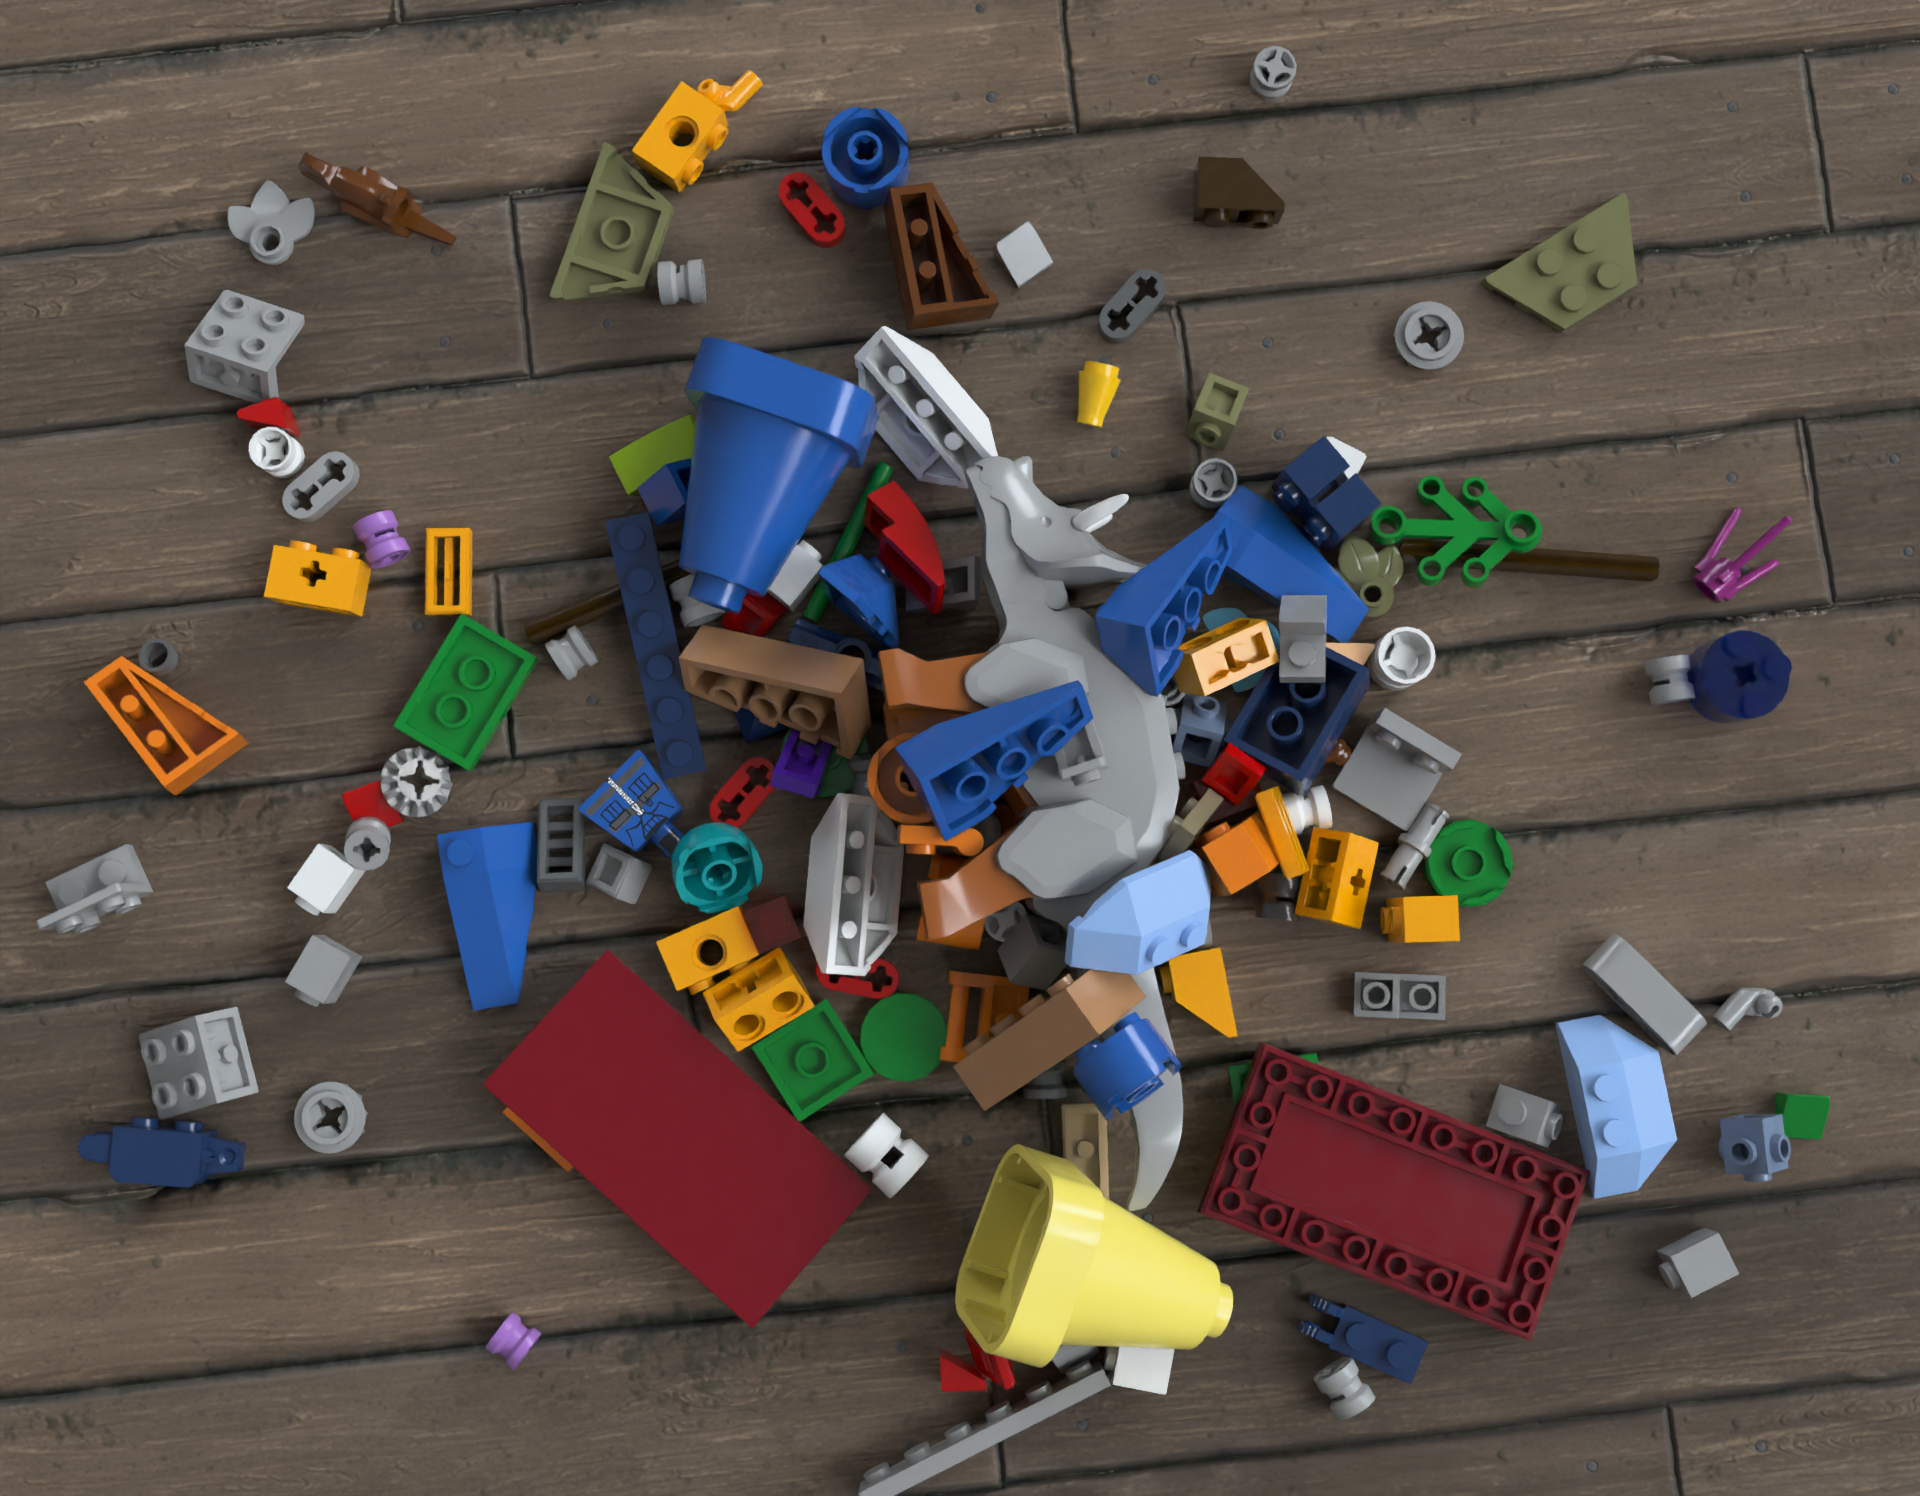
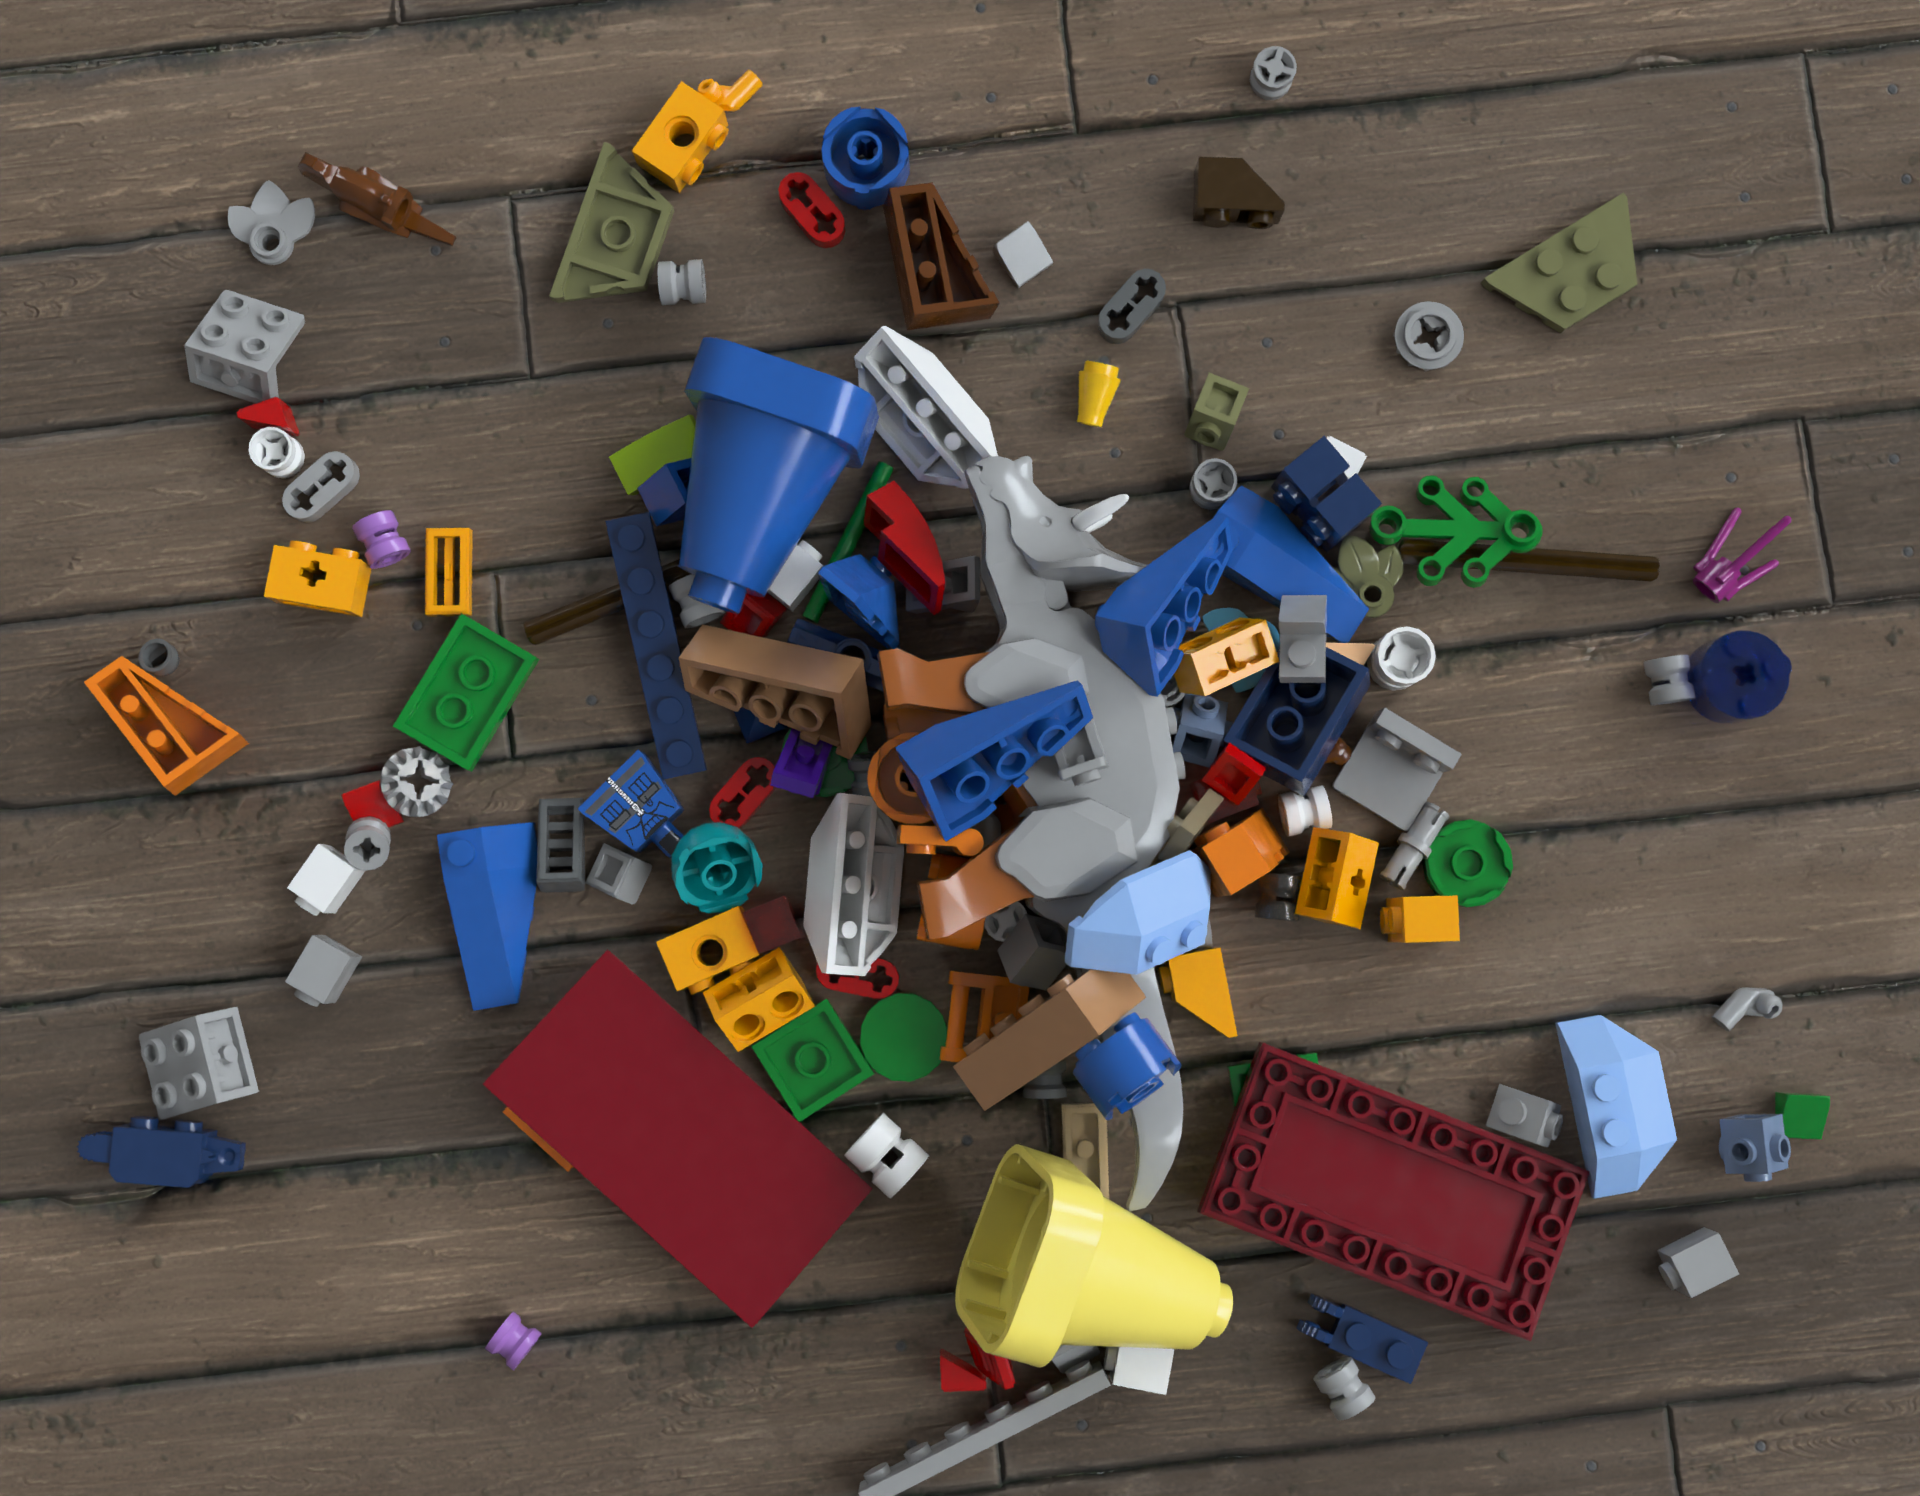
light grey bracket [36,844,153,934] -> none
light grey gear [294,1081,368,1154] -> none
light grey wheel [545,625,599,681] -> none
light orange tile [1255,786,1310,879] -> none
light grey slope [1354,972,1446,1020] -> none
light grey beam [1581,933,1707,1056] -> none

